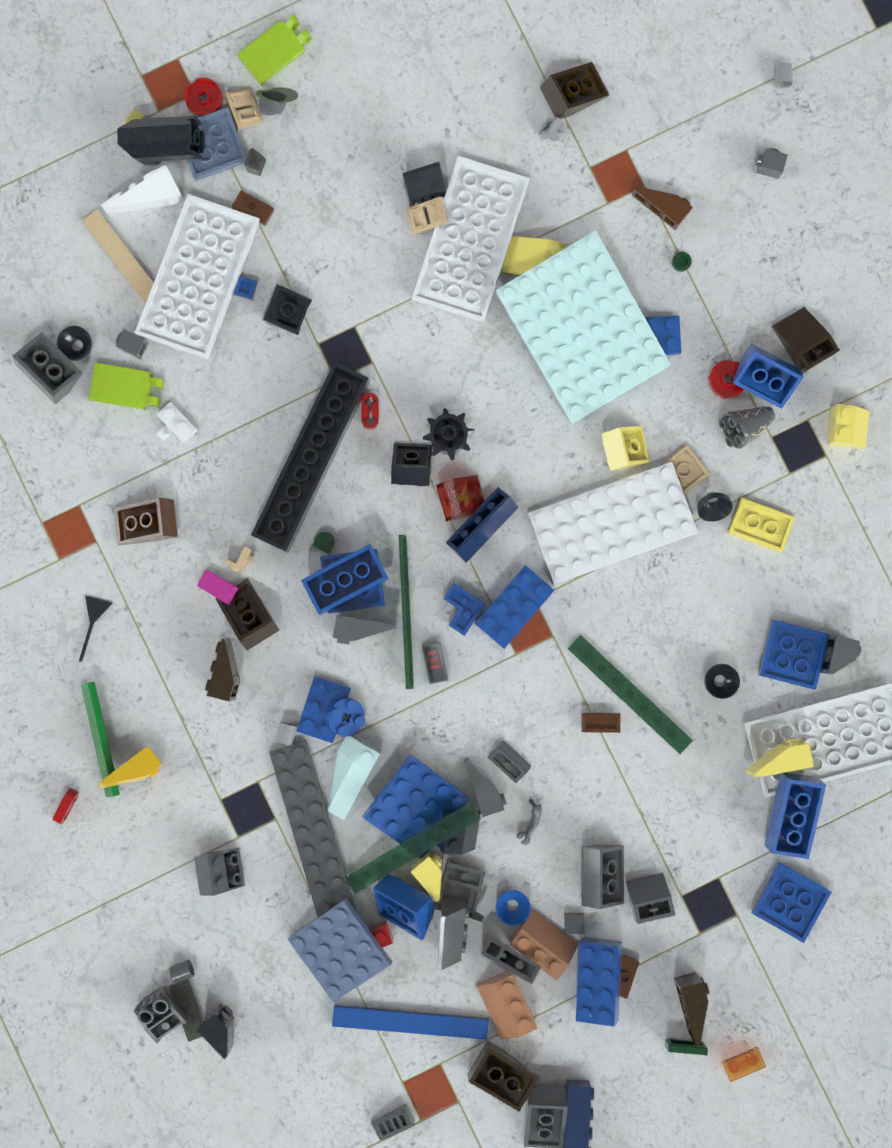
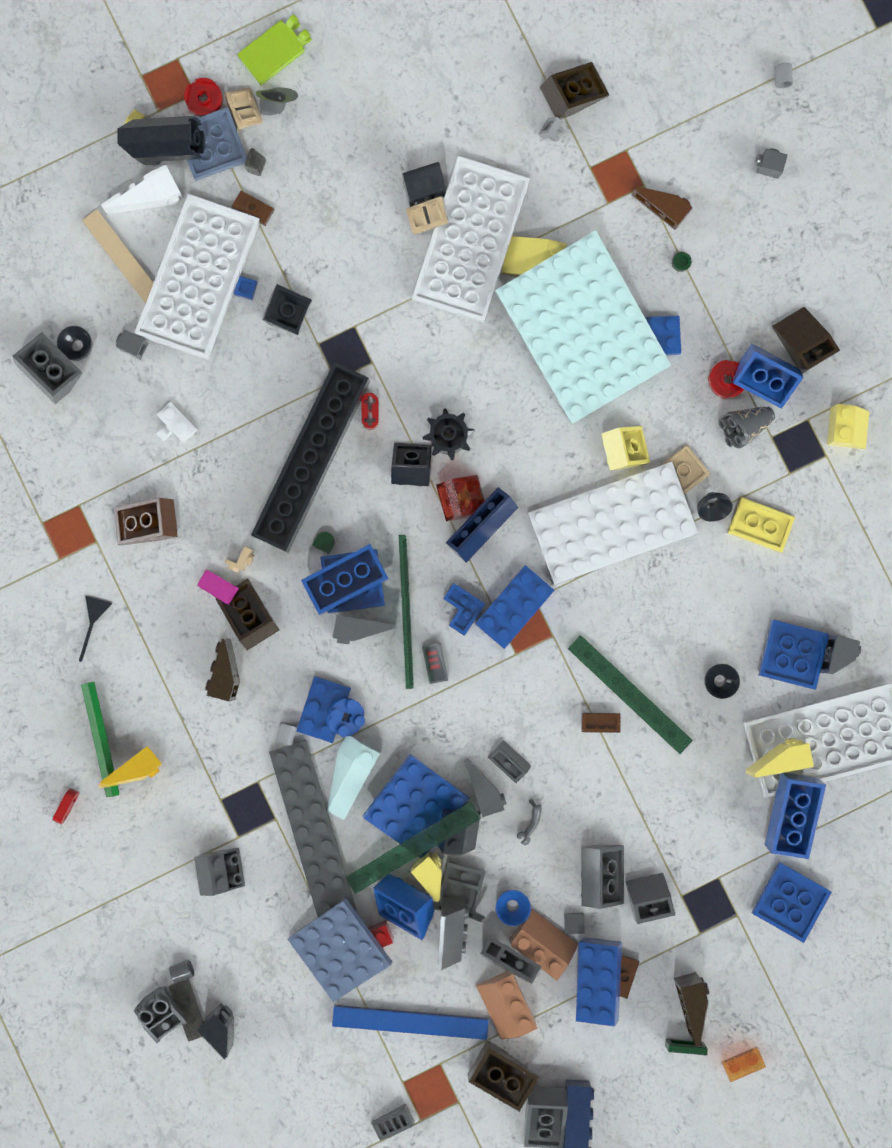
lime tile [88,363,165,410] -> none

